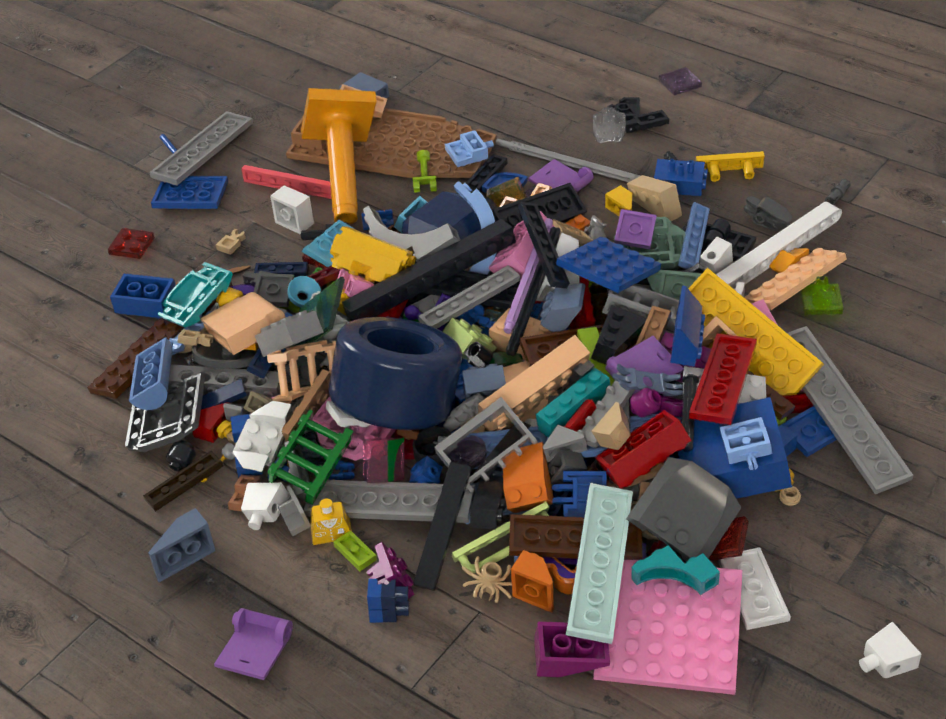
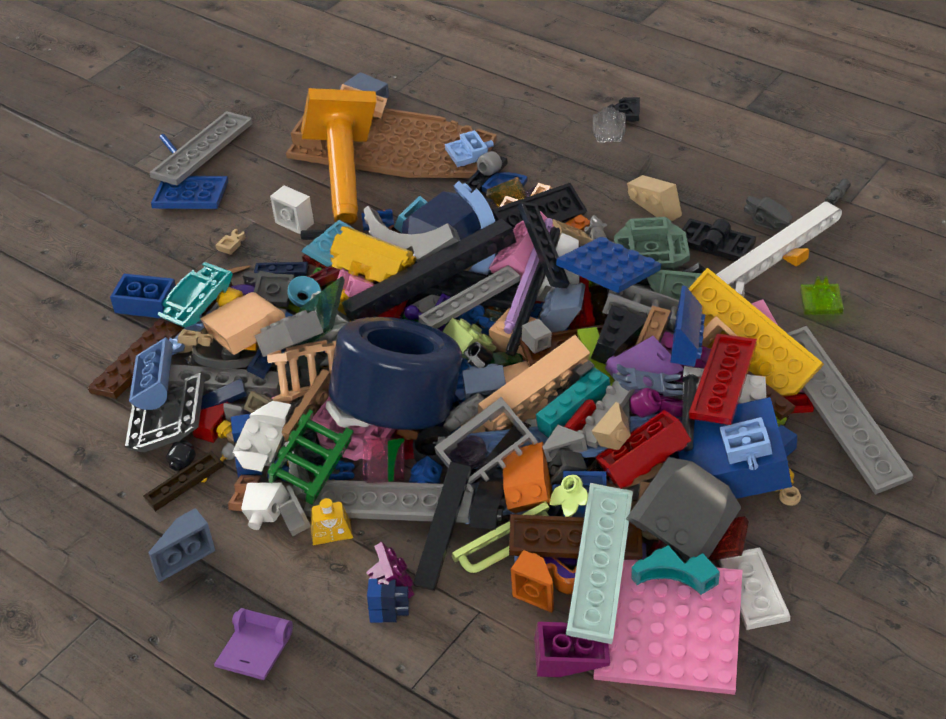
clear red plate [108,228,155,259] -> none
coral plate [242,165,331,199] -> none
lime plate [333,530,377,572] -> none
lime bar [413,150,437,193] -> none
tan animal [462,556,512,603] -> none
light grey axle [495,138,640,182] -> none
medium lavender door [528,159,594,193] -> none
yellow slope [605,185,632,216] -> none
medium lavender plate [614,209,657,249] -> none
black hinge [623,110,669,133] -> none
blue piece [654,151,708,196] -> none
clear purple tile [659,67,702,96] -> none
medium blue tile [678,202,710,269] -> none
yellow plate [696,151,765,182] -> none
white torso [699,237,733,274] -> none
light nougat plate [744,248,847,310] -> none
light orange slope [769,250,796,273] -> none
blue plate [781,406,837,457] -> none
white torso [859,622,921,678] -> none
none -> light grey head [477,151,502,176]
none -> light grey brick [522,319,552,353]
none -> yellowish green plate [550,475,588,517]

